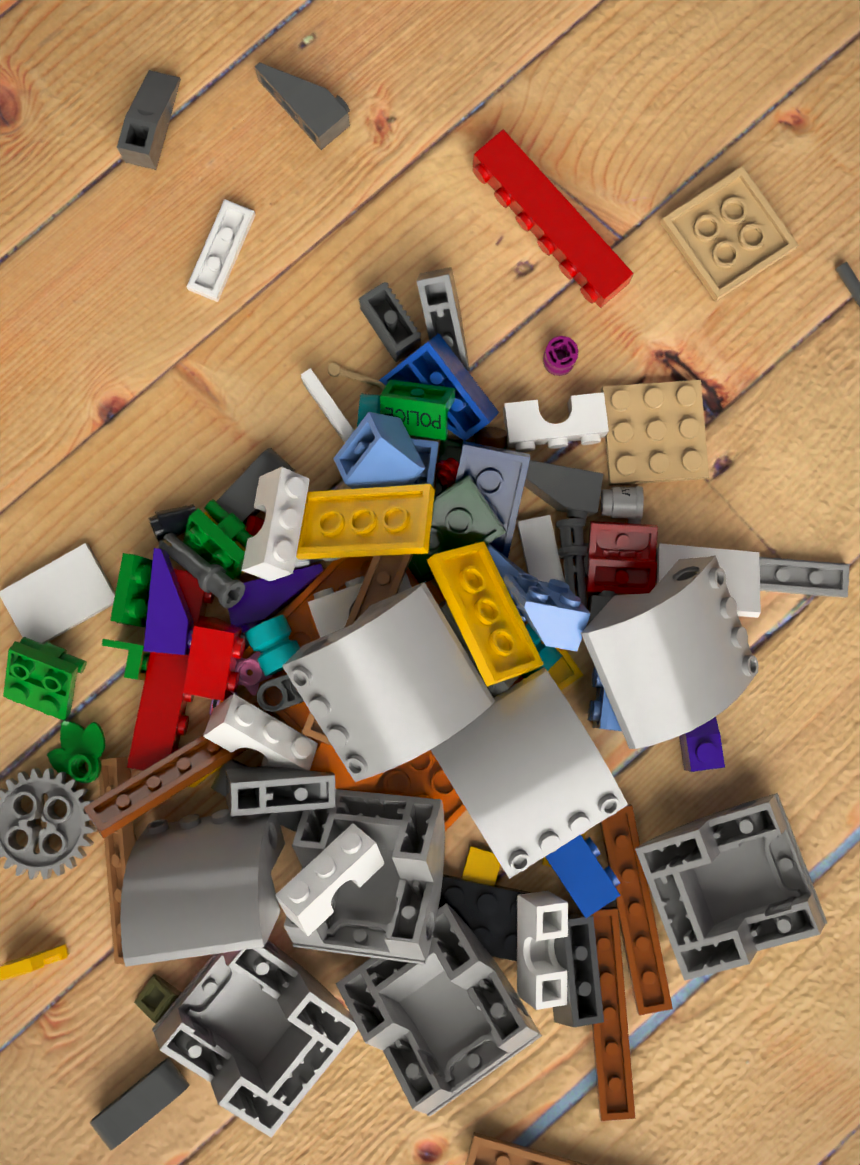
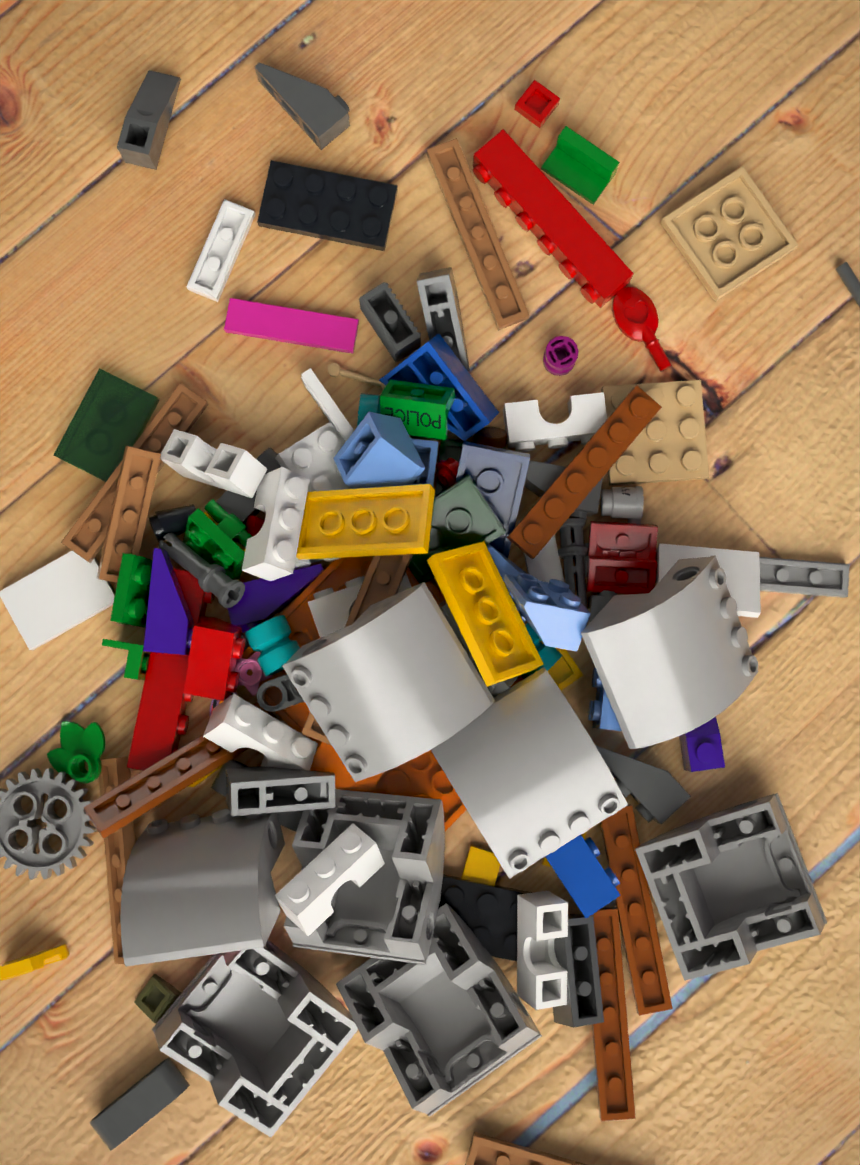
green plate [3,637,87,721] -> none
none -> clear green tile [54,368,159,482]
none -> medium nougat plate [61,383,208,563]
none -> medium nougat plate [97,446,161,583]
none -> white arch [160,429,267,498]
none -> dark pink tile [224,298,359,354]
none -> black plate [257,160,398,251]
none -> white plate [275,422,350,492]
none -> medium nougat plate [427,138,530,331]
none -> dark orange plate [506,385,662,559]
none -> red plate [514,80,560,128]
none -> green panel [541,126,620,205]
none -> dark grey slope [595,745,691,824]
none -> red piece [612,287,672,372]

